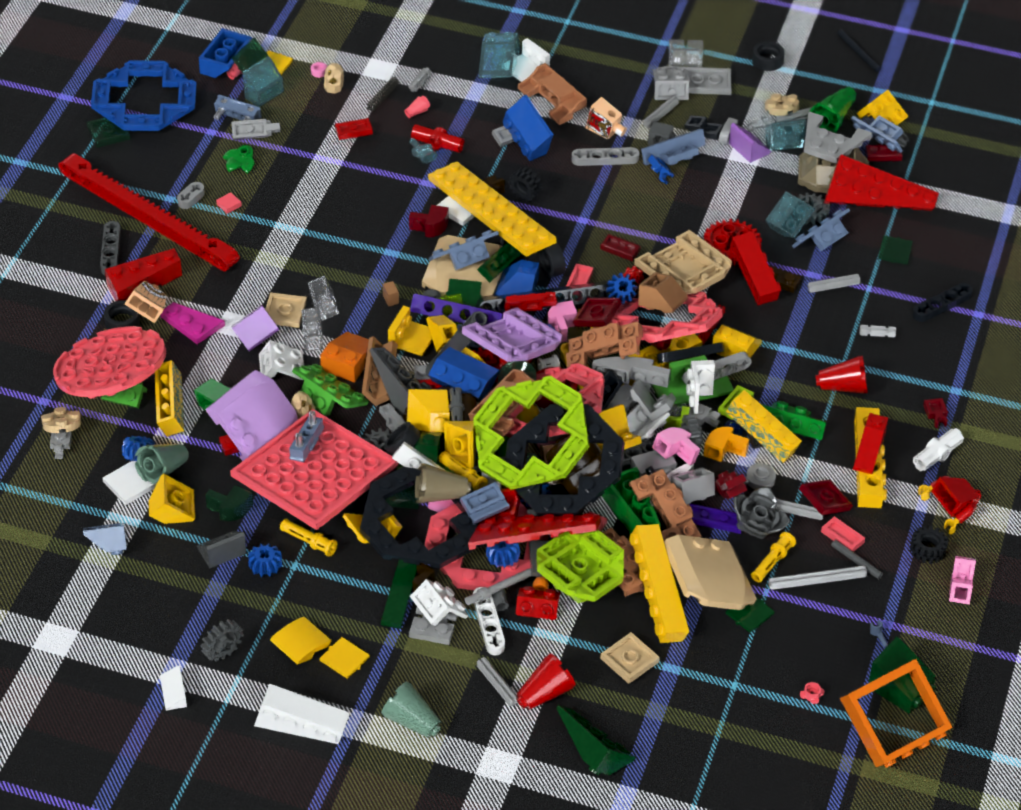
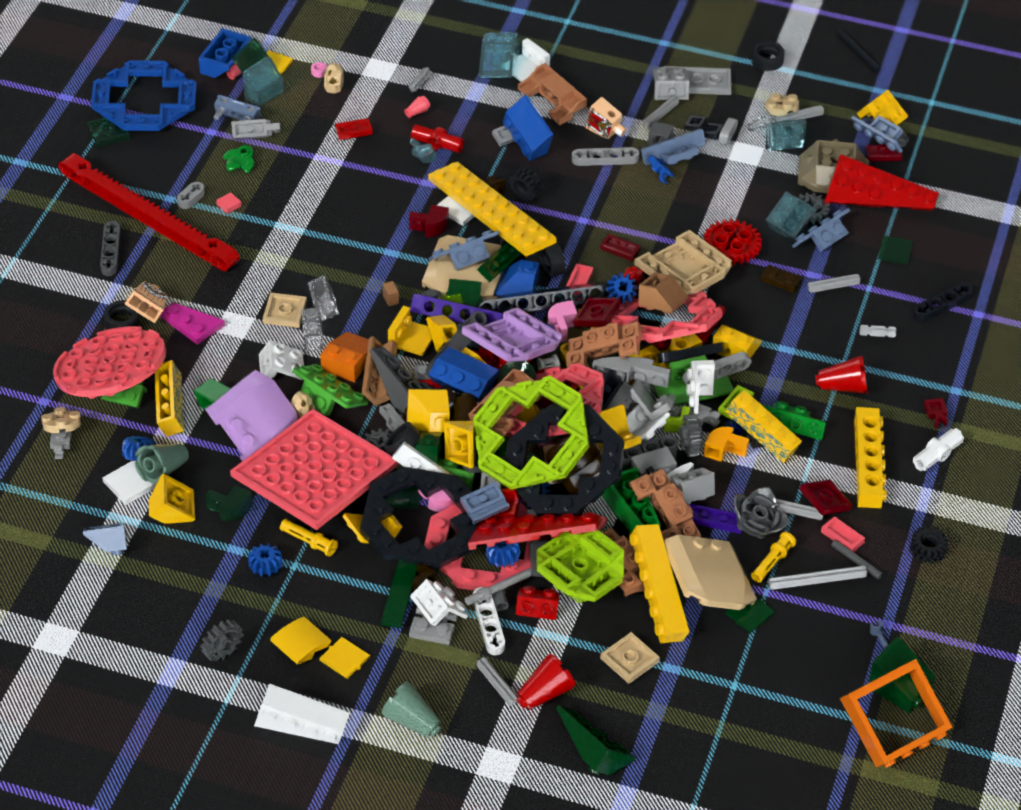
red wedge [105,248,182,301] -> none
white slope [160,665,187,711] -> none
dark grey slope [197,531,246,568] -> none
red plate [219,435,240,456] -> none
slope [231,305,279,351] -> none
sand blue piece [289,410,324,462] -> none
clear smoke axle [367,77,399,112] -> none
dark tan cone [415,463,471,503] -> none
yellow pin [438,451,488,491] -> none
dark grey pin [449,387,464,421] -> none
red hinge [504,292,557,312] -> none
orange hinge [532,576,549,590] -> none
bright pink brick [652,427,700,465] -> none
clear piece [668,39,703,67] -> none
dark red slope [715,470,747,499] -> none
medium lavender slope [729,123,772,163] -> none
red brick [730,231,781,306] -> none
light grey piece [744,463,776,490] -> none
coral plate [800,682,825,704] -> none
light grey wing [804,111,872,163] -> none
green cone [810,87,856,133] -> none
red slope [853,413,888,474] -> none
red torso [918,476,981,534] -> none
bright pink brick [949,556,976,605] -> none

